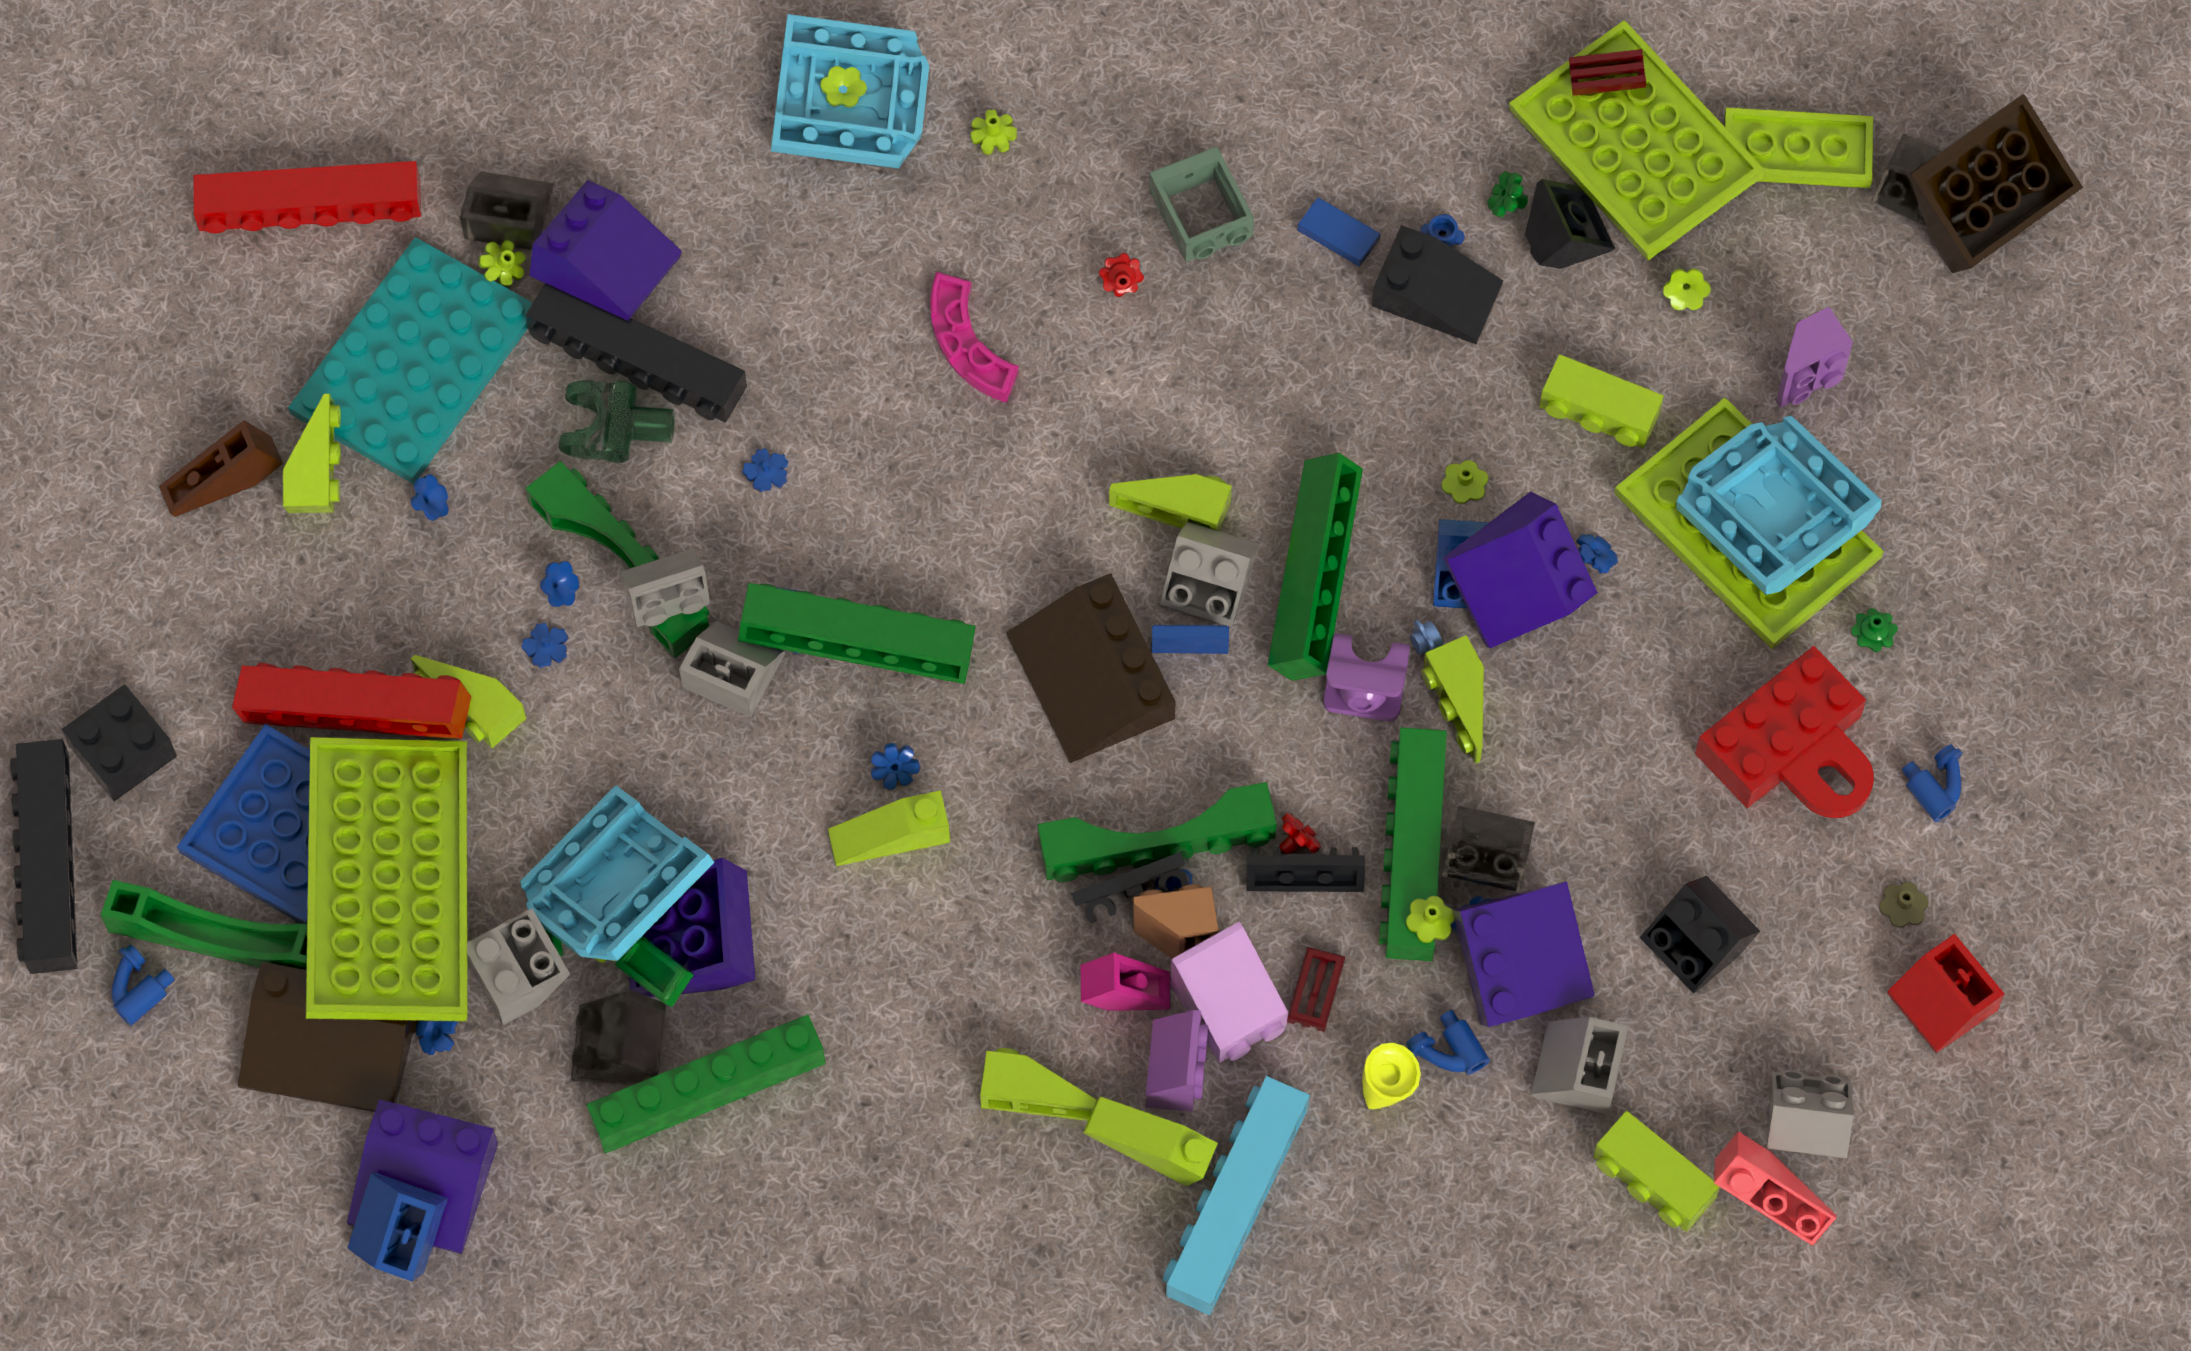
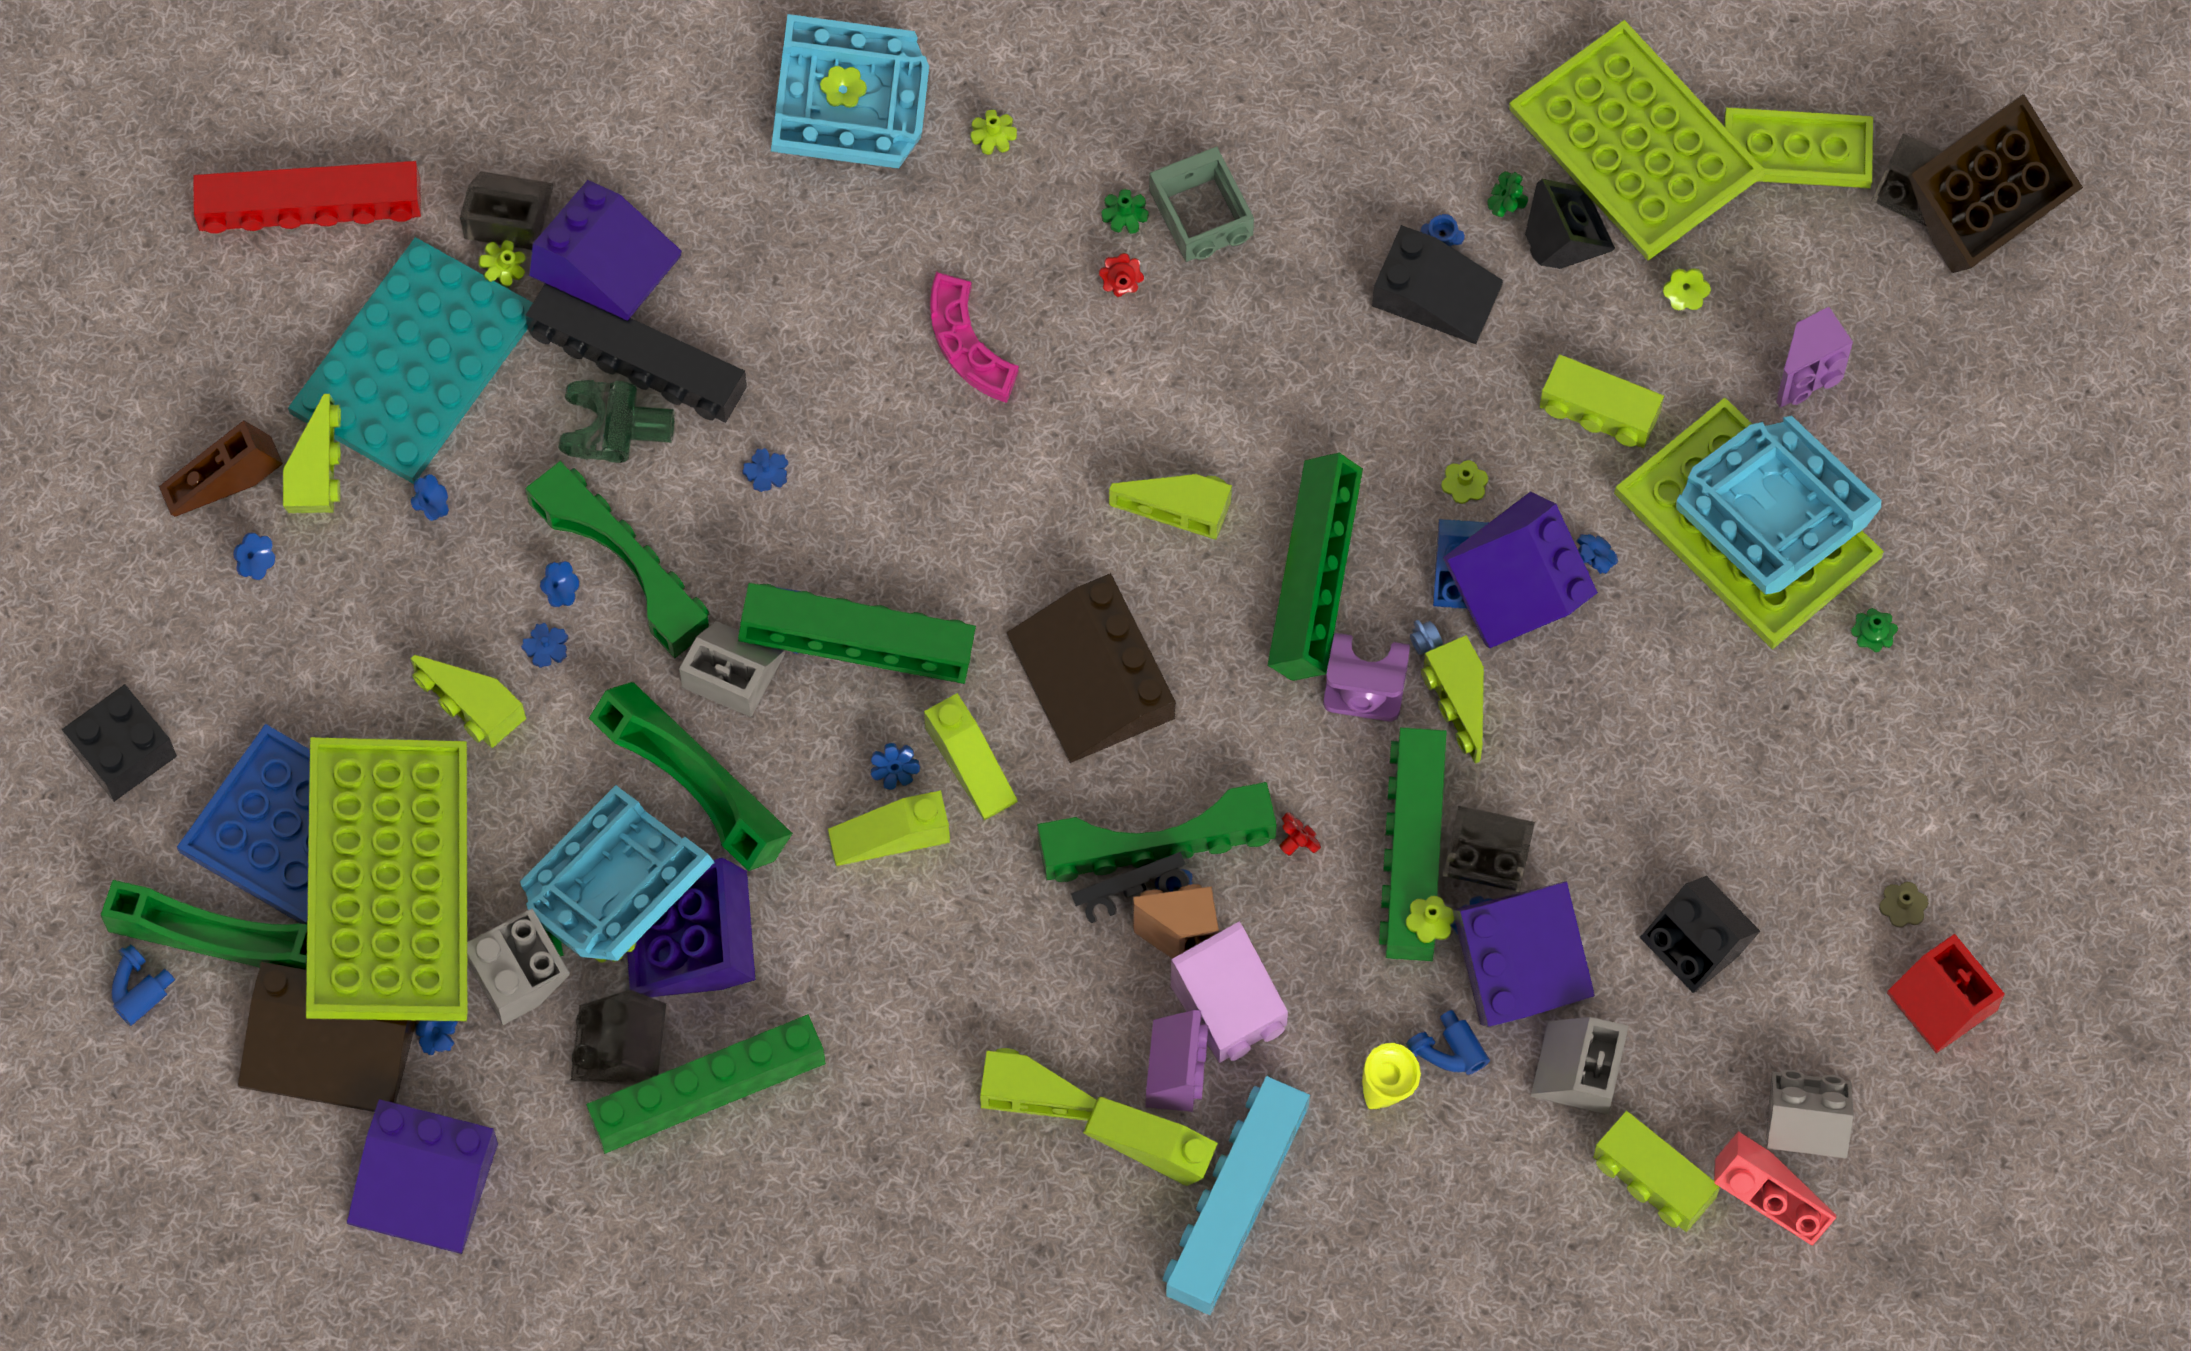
black brick [10,739,78,974] -> none
red brick [232,663,471,739] -> none
blue slope [347,1172,448,1281] -> none
green tile [614,935,694,1007] -> none
light grey slope [620,548,710,627] -> none
dark pink slope [1080,953,1170,1011] -> none
blue tile [1152,625,1229,654] -> none
light grey slope [1160,522,1260,627] -> none
black plate [1246,847,1365,892] -> none
dark red tile [1287,947,1345,1032] -> none
blue tile [1297,198,1380,267] -> none
dark red tile [1569,49,1646,96] -> none
red brick [1695,646,1874,818] -> none
blue plant [1901,744,1963,822] -> none
none -> blue plant [233,533,275,580]
none -> green arch [588,682,793,871]
none -> lime slope [924,693,1018,821]
none -> green plant [1101,189,1149,234]

